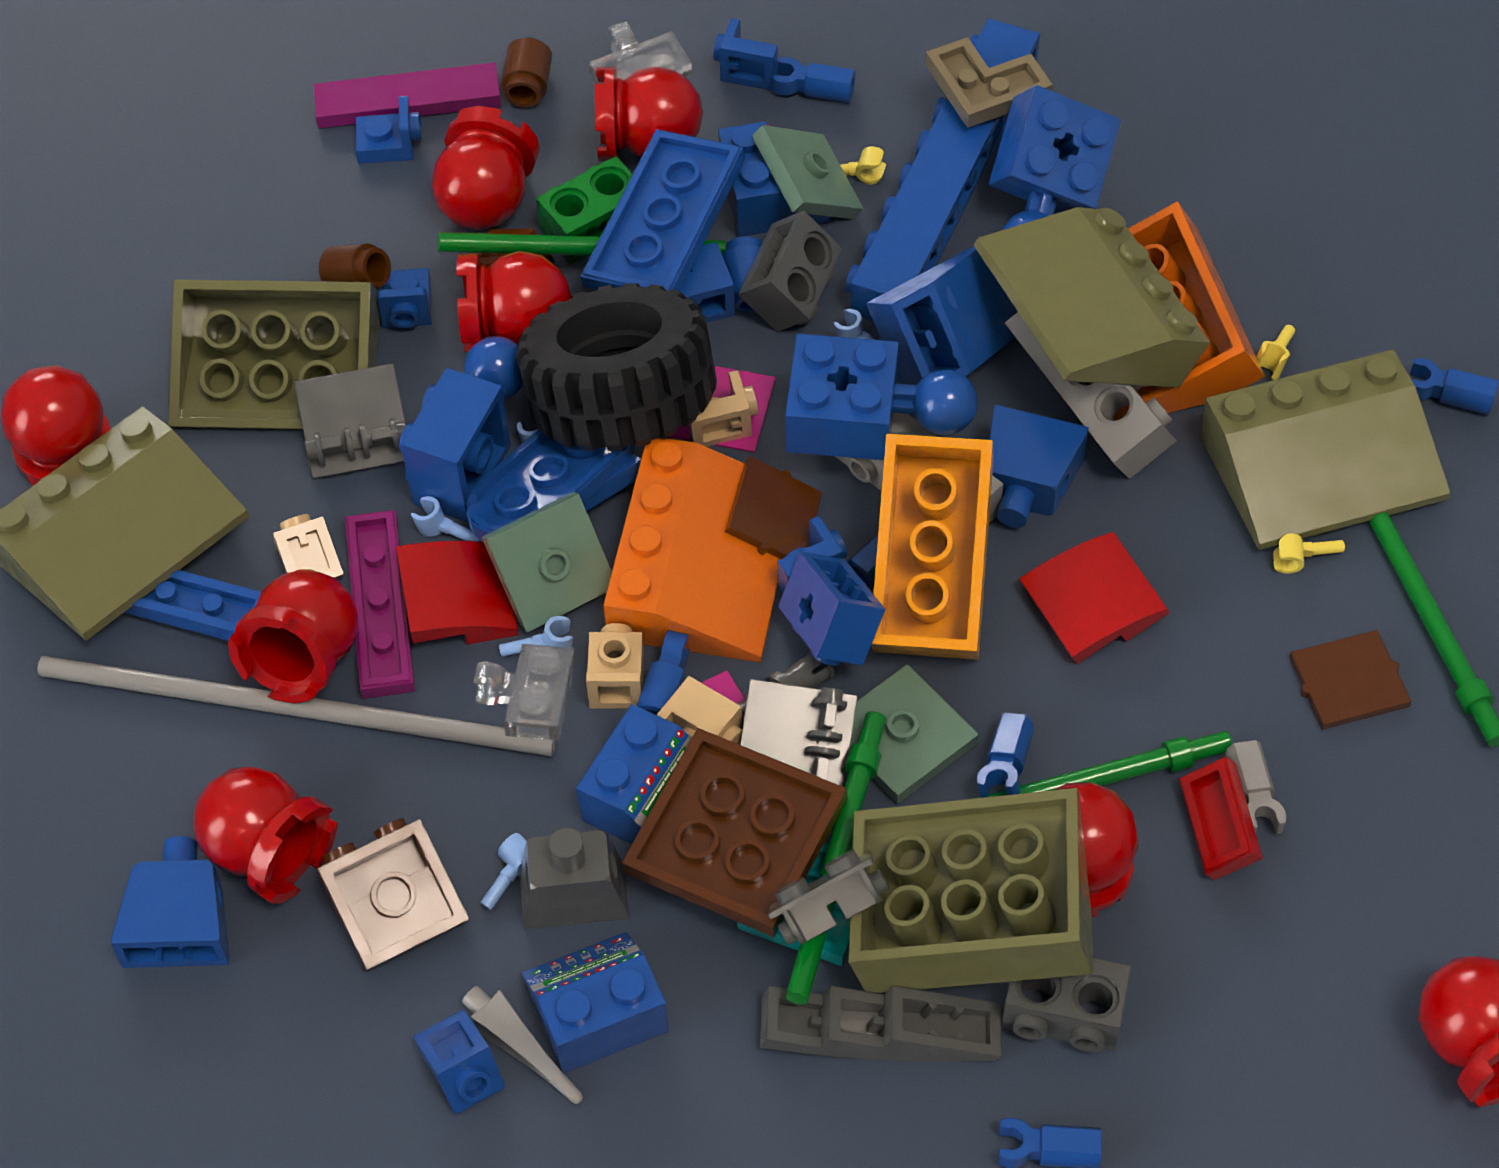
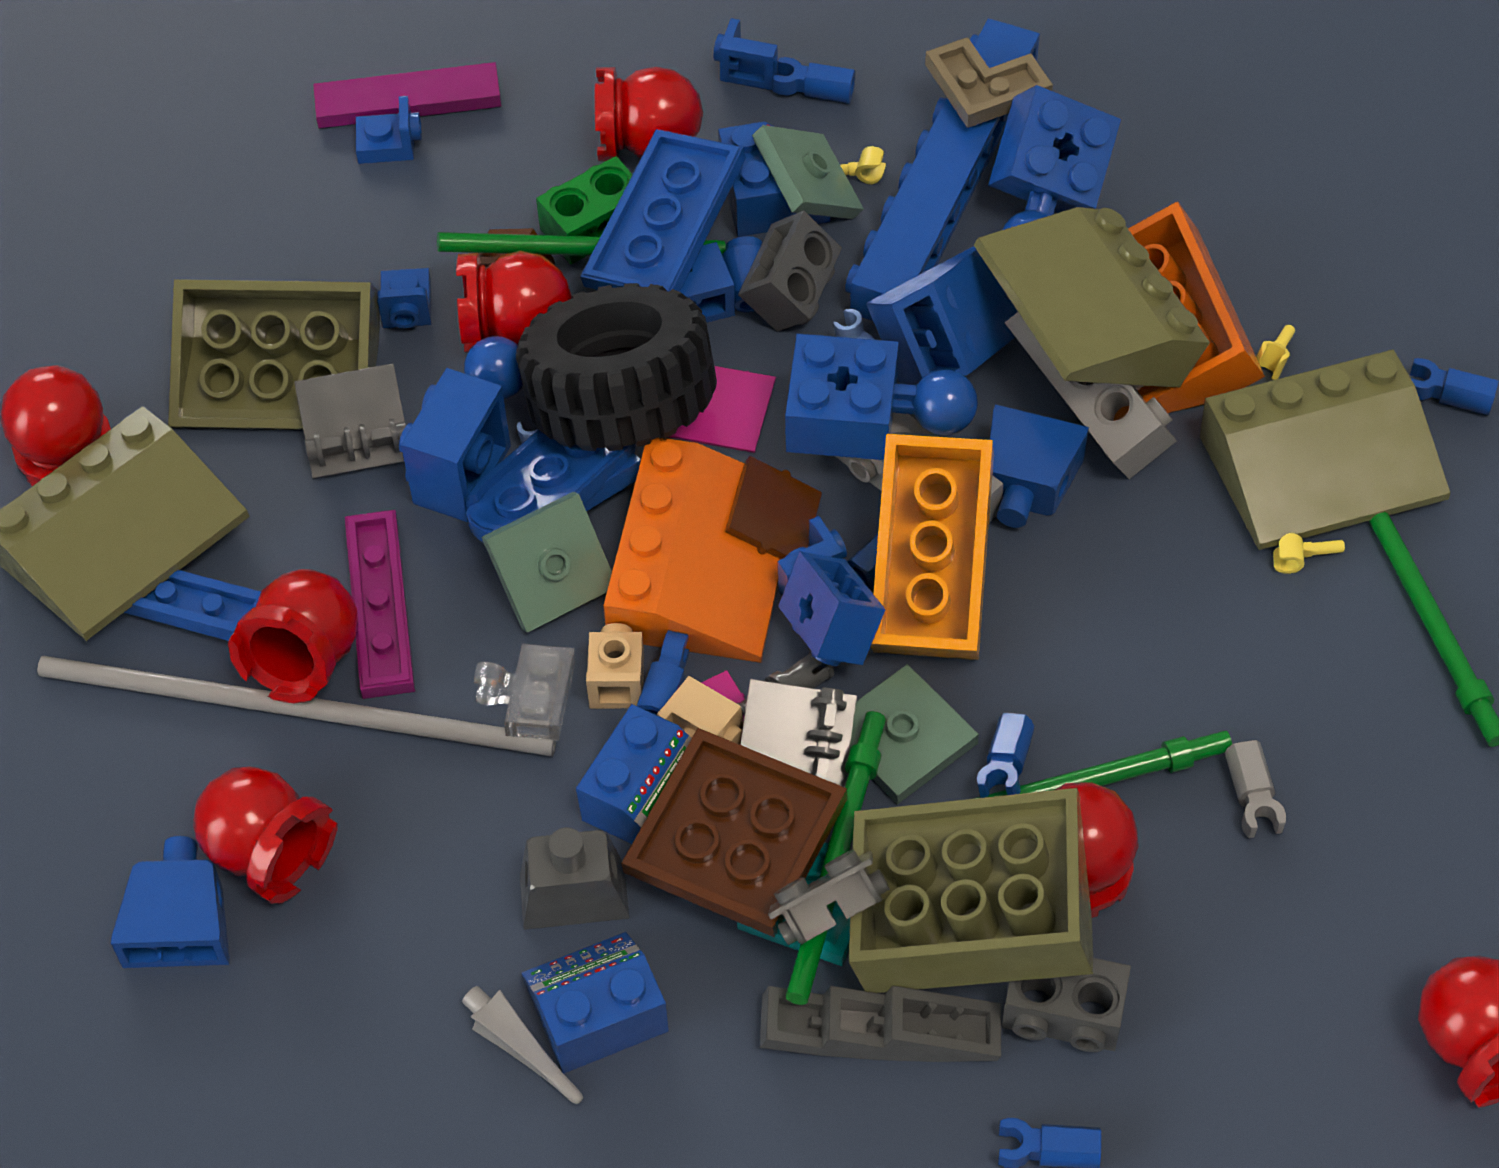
bracket [273,514,344,579] -> none
plate [317,818,469,972] -> none
reddish brown brick [319,243,391,289] -> none
red slope [396,541,519,645] -> none
light blue hand [411,496,481,542] -> none
blue bracket [413,1009,505,1113] -> none
red tile [432,106,540,231] -> none
light blue hand [480,833,526,911] -> none
light blue hand [499,616,573,658] -> none
reddish brown brick [501,37,552,107] -> none
clear plate [589,21,692,83] -> none
tan bracket [689,370,759,447] -> none
red slope [1019,532,1170,664] -> none
red tile [1179,757,1263,880] -> none
reddish brown piece [1289,630,1412,730] -> none

